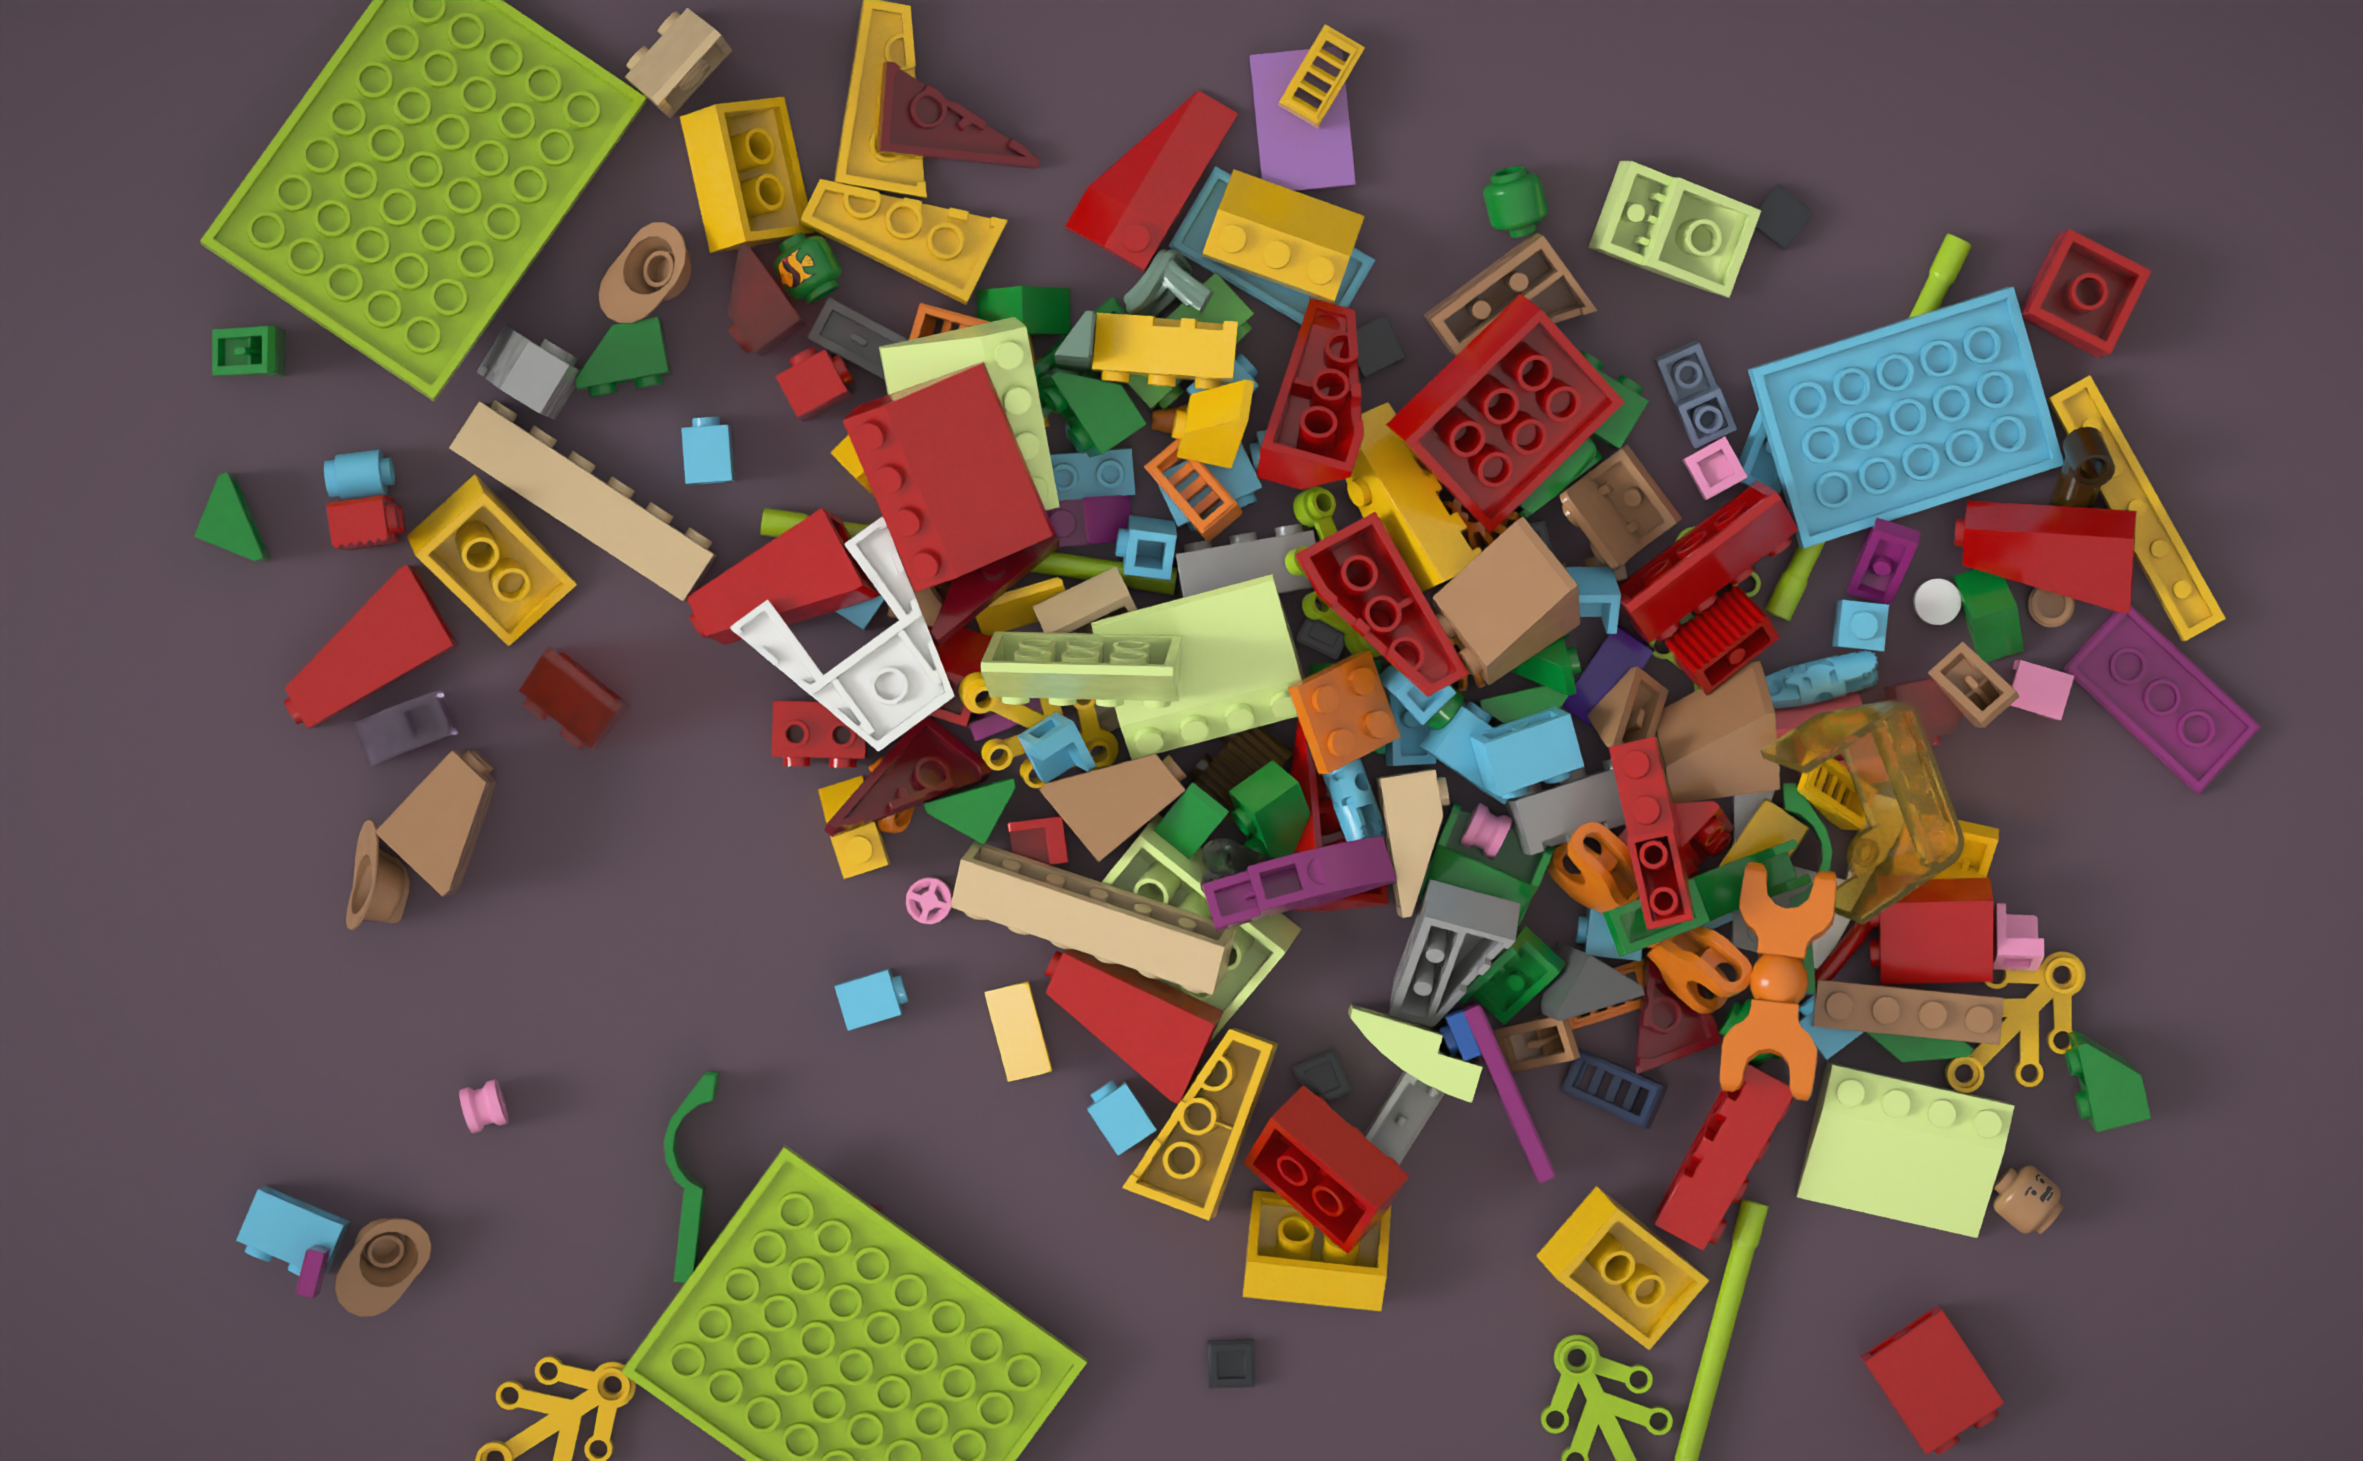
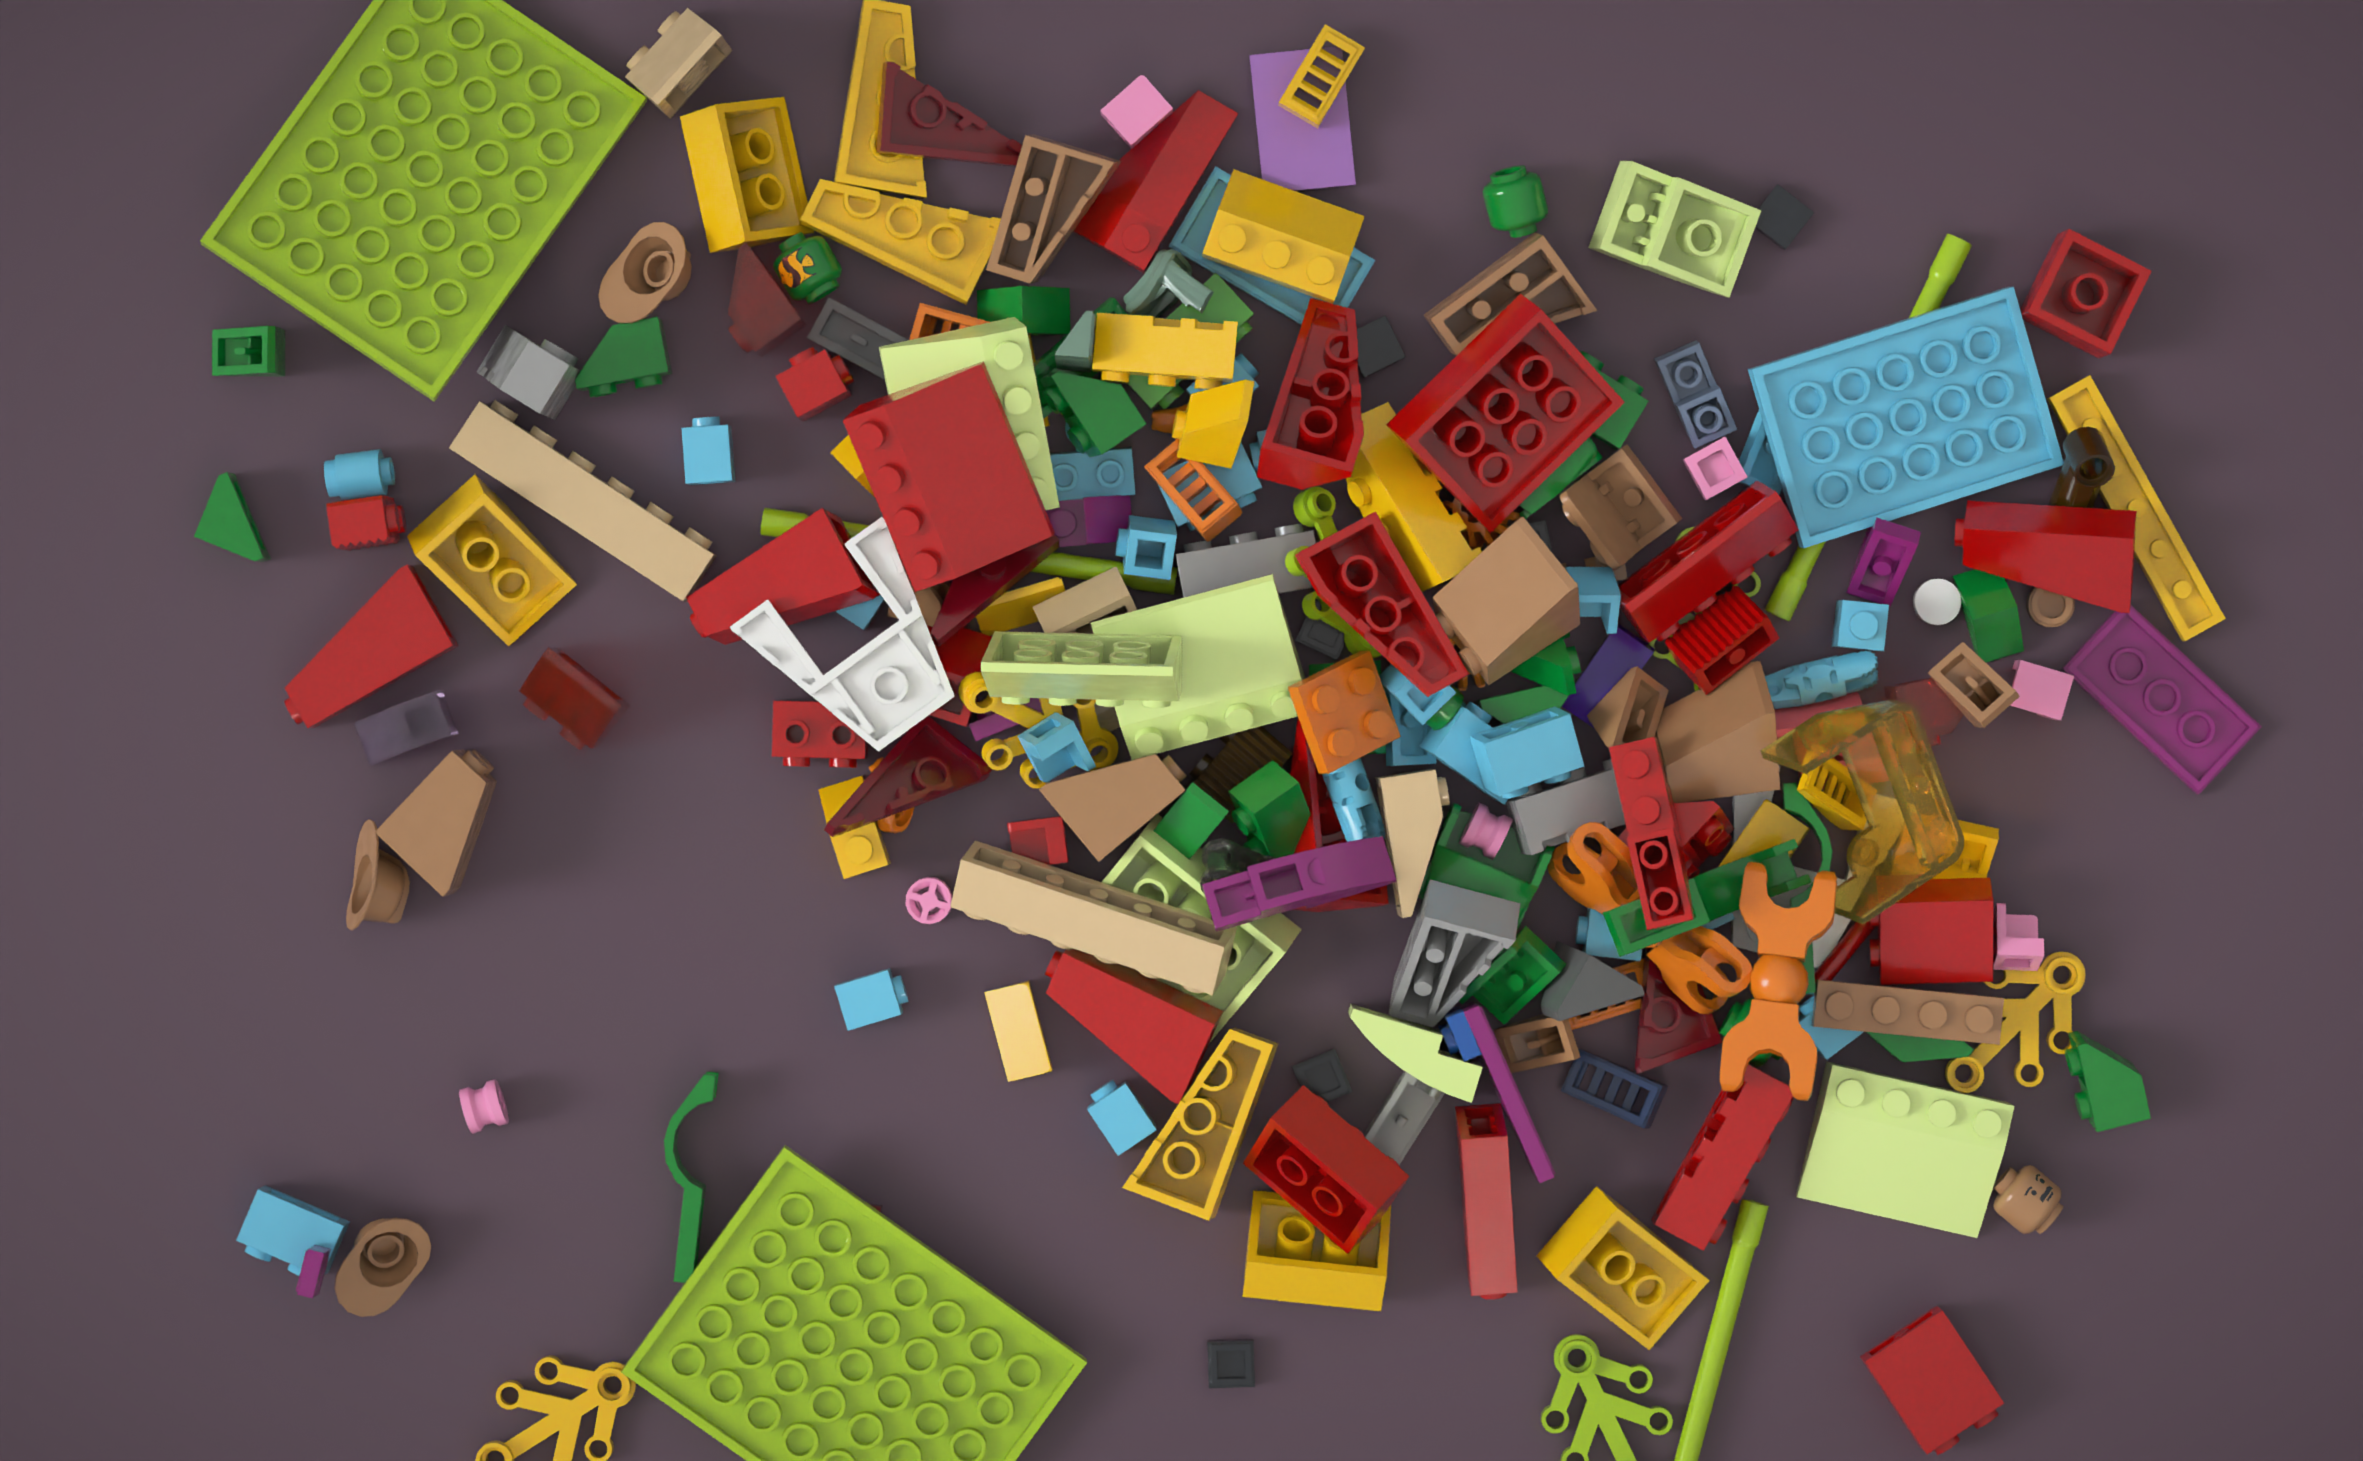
green slope [924,776,1018,845] -> none
none -> medium nougat wedge [986,134,1122,284]
none -> bright pink panel [1100,75,1173,149]
none -> slope [1455,1103,1518,1299]

